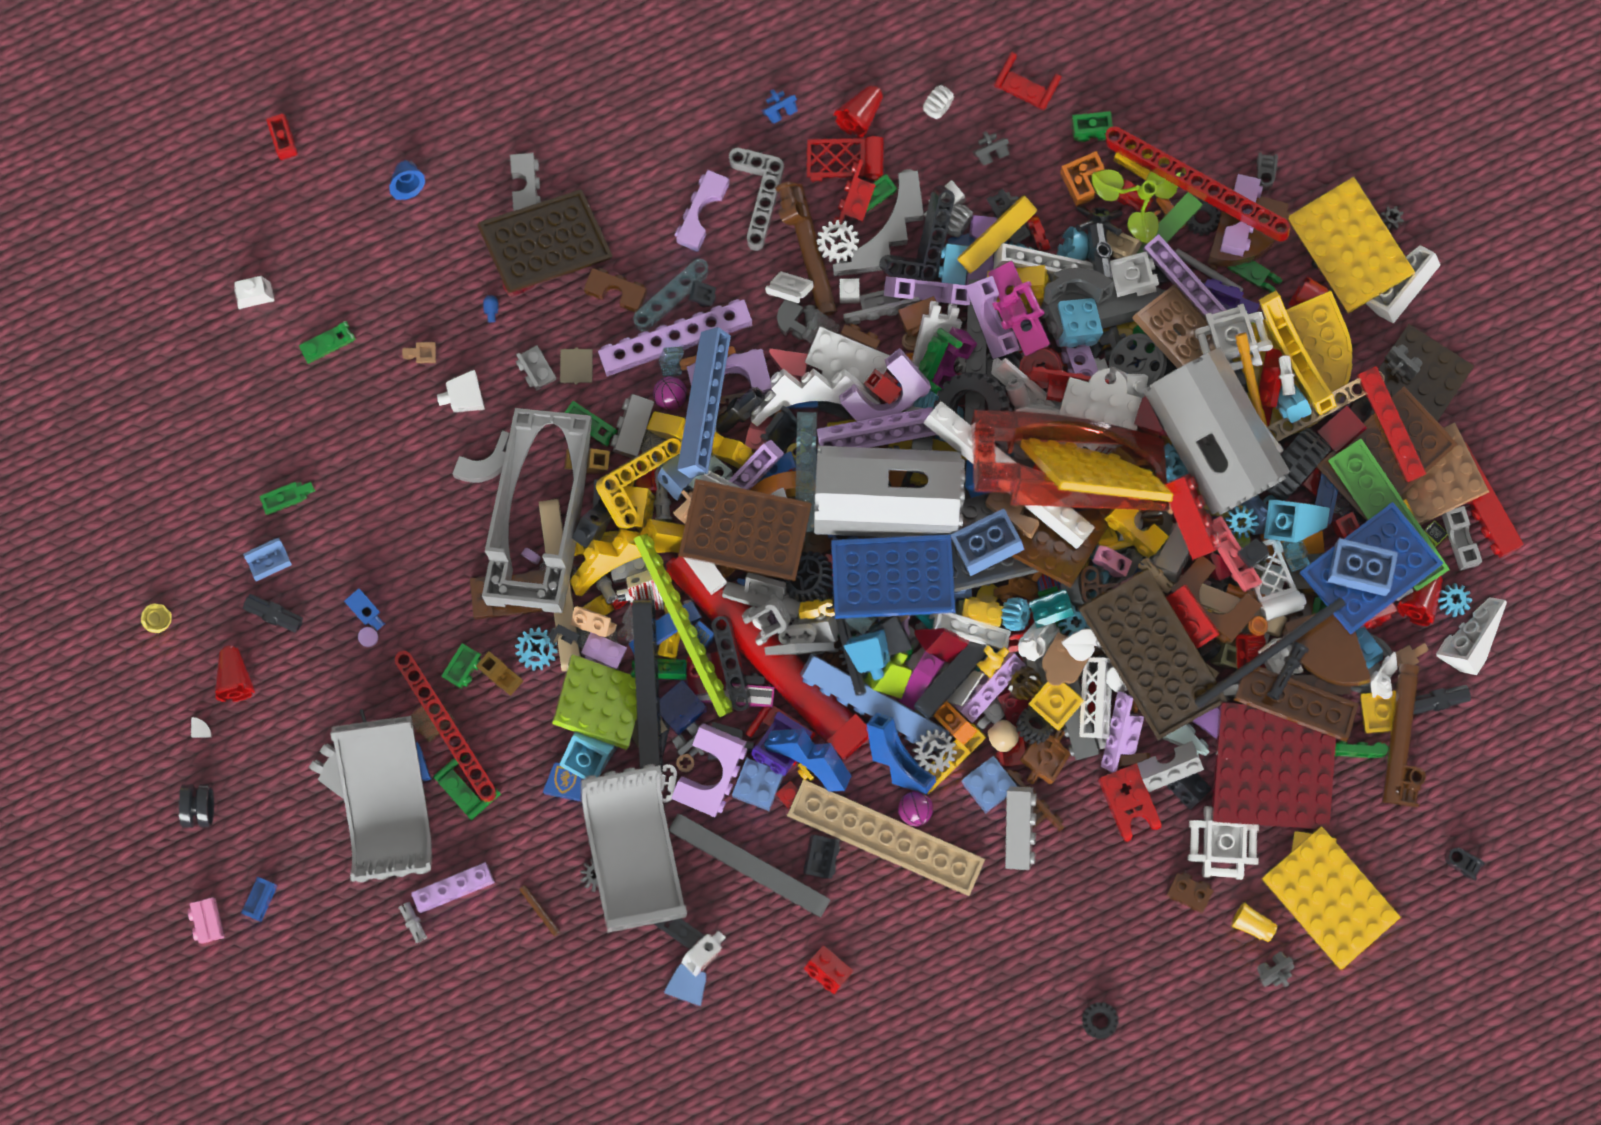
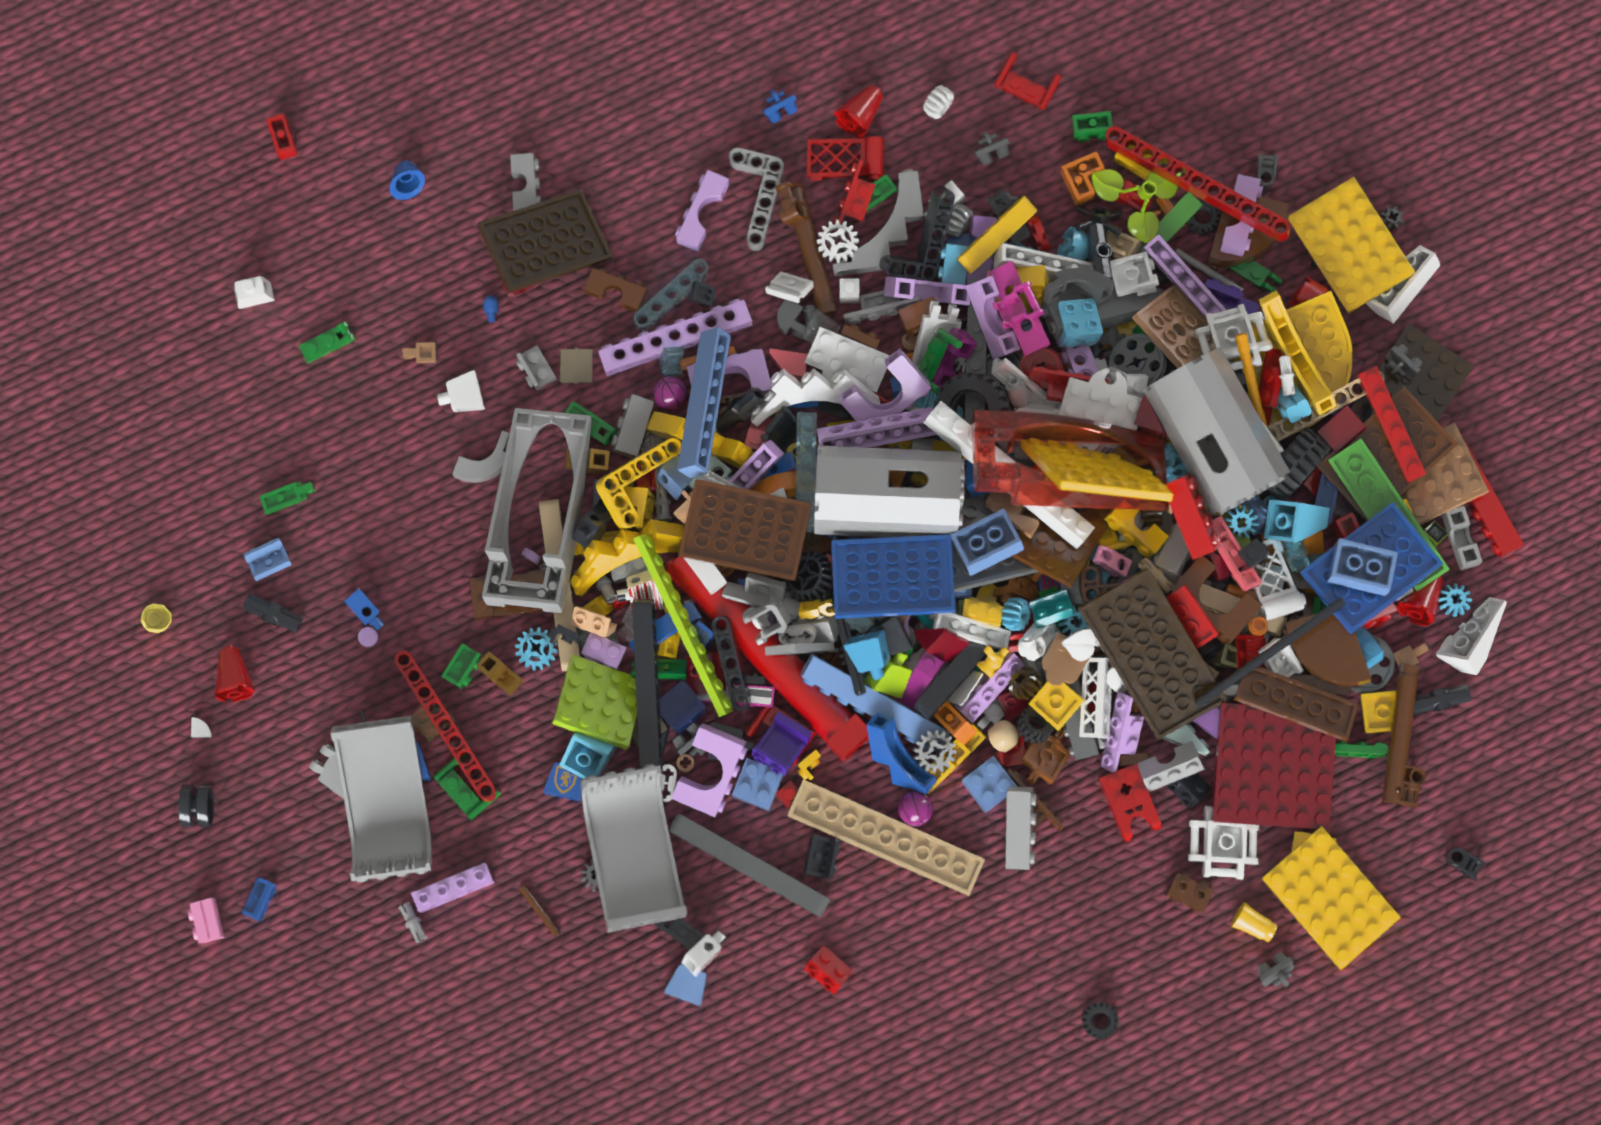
blue arch [764,728,851,792] -> none
red brick [864,369,901,404] -> none
black pin [1267,641,1309,701] -> none
white hinge [1370,652,1397,699] -> none

